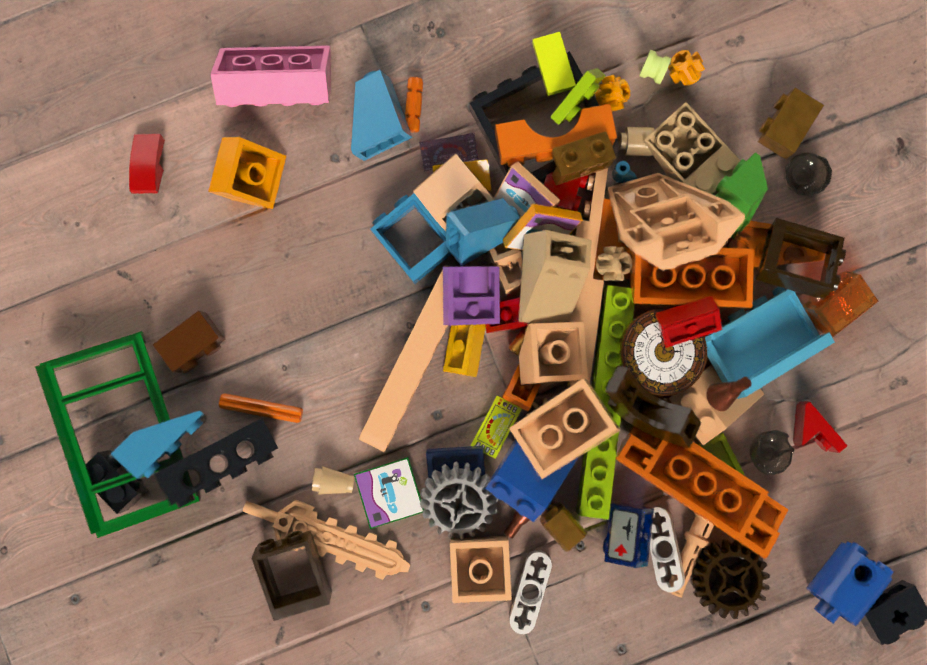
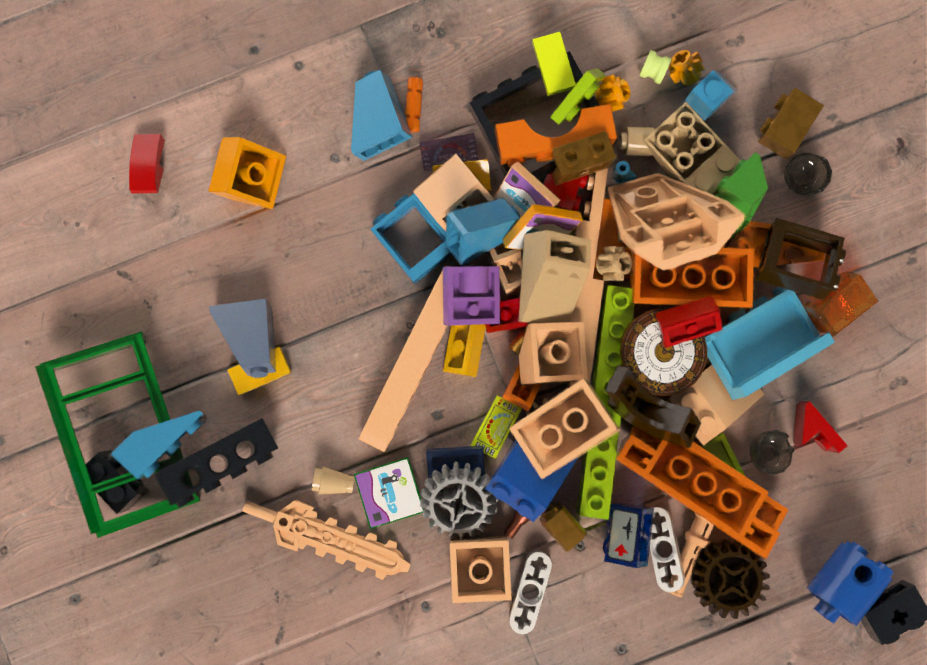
reddish brown brick [152,310,225,374] -> none
bright pink slope [210,46,331,107] -> none
orange axle [219,393,303,423] -> none
dark brown window [251,530,332,621] -> none
copper cone [706,377,752,411] -> none
none -> sand blue slope [209,299,276,378]
none -> yellow plate [228,347,292,396]
none -> dark azure slope [679,70,737,122]

